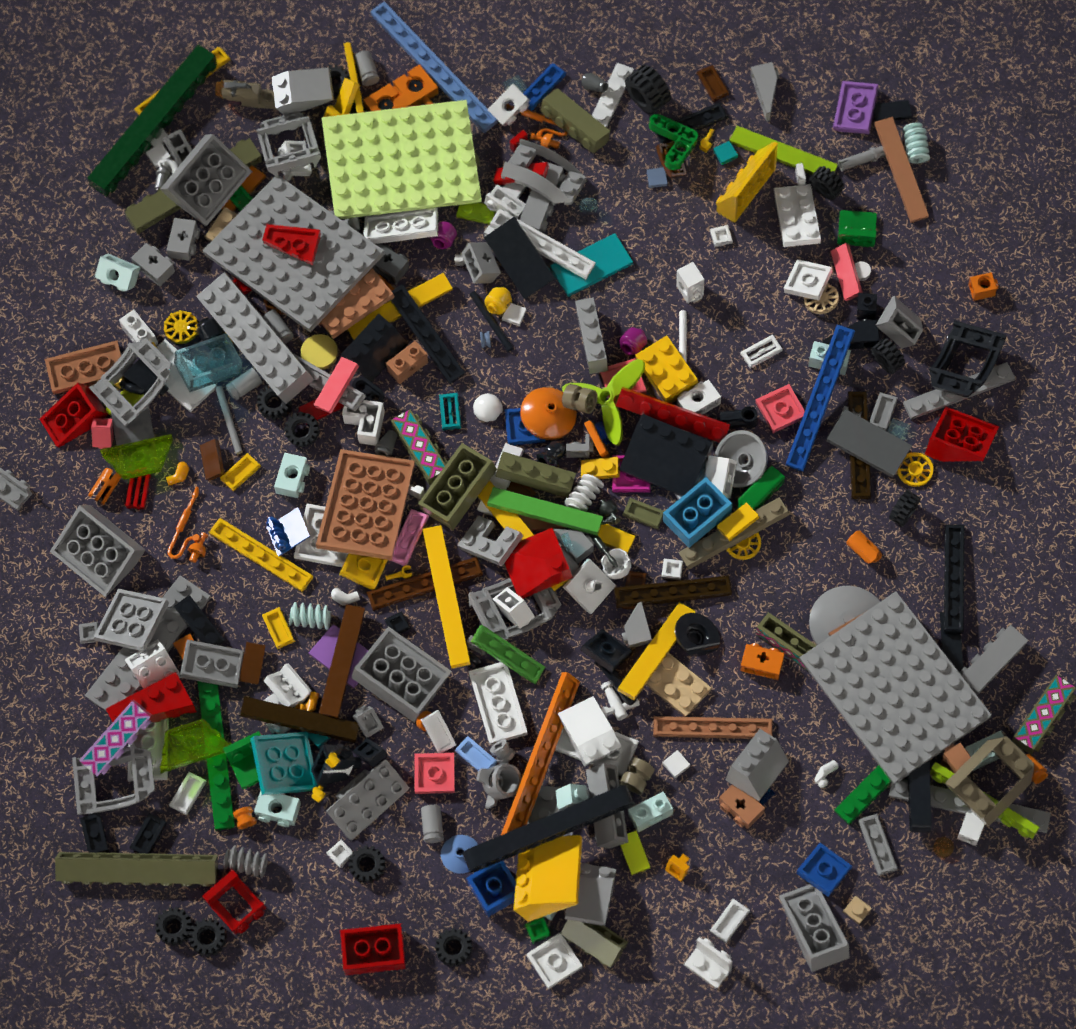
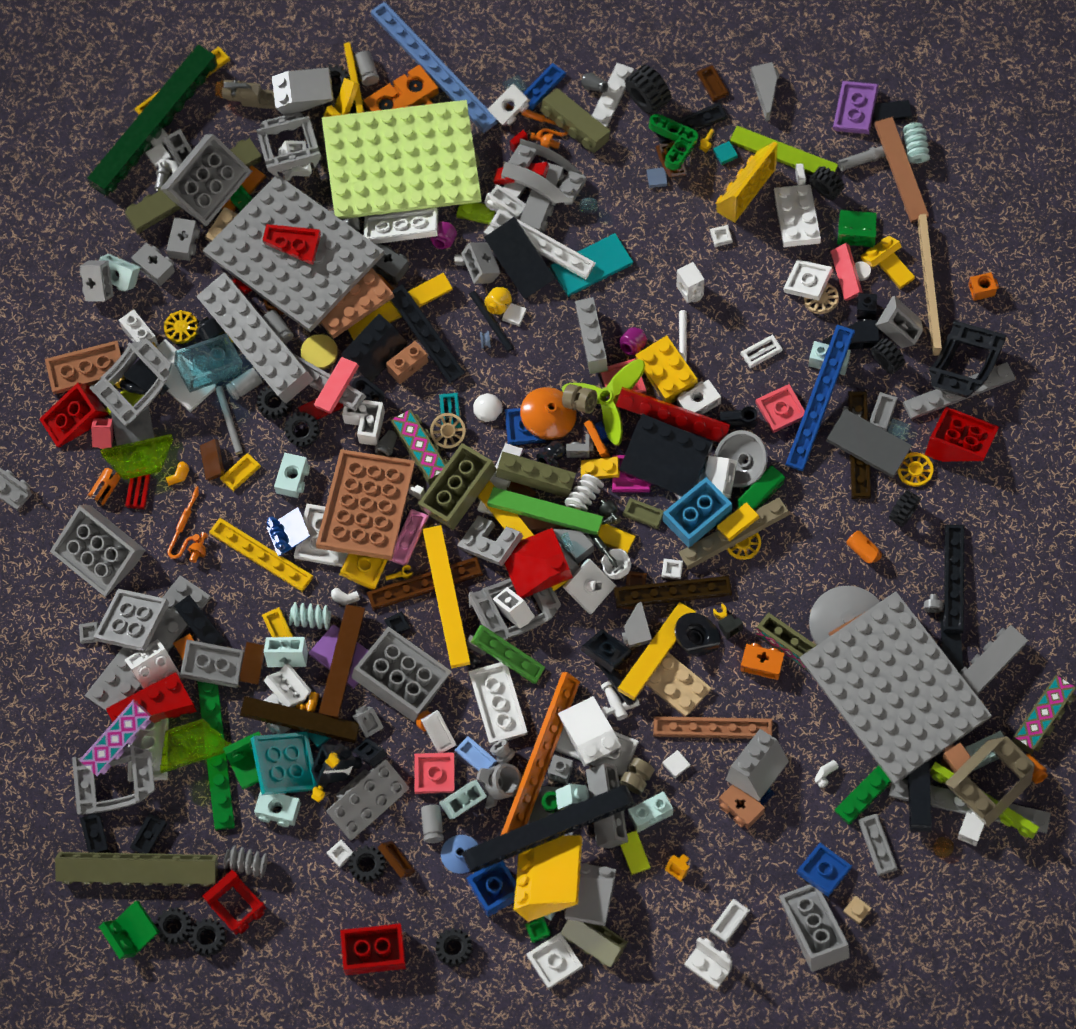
white tile [169,772,207,815] -> none
orange wheel [233,806,257,830] -> none
none -> light grey brick [80,260,114,302]
none -> green bracket [99,901,159,959]
none -> light aqua brick [264,637,308,667]
none -> reddish brown tile [377,841,415,878]
none -> tan wheel [430,413,466,448]
none -> light aqua brick [439,780,487,819]
none -> green tile [541,791,558,813]
none -> light grey brick [548,755,573,785]
none -> pearl dark grey piece [713,604,743,639]
none -> yellow plate [860,236,902,267]
none -> yellow tile [878,253,915,289]
none -> tan tile [918,214,942,356]
none -> light grey tile [924,594,943,613]

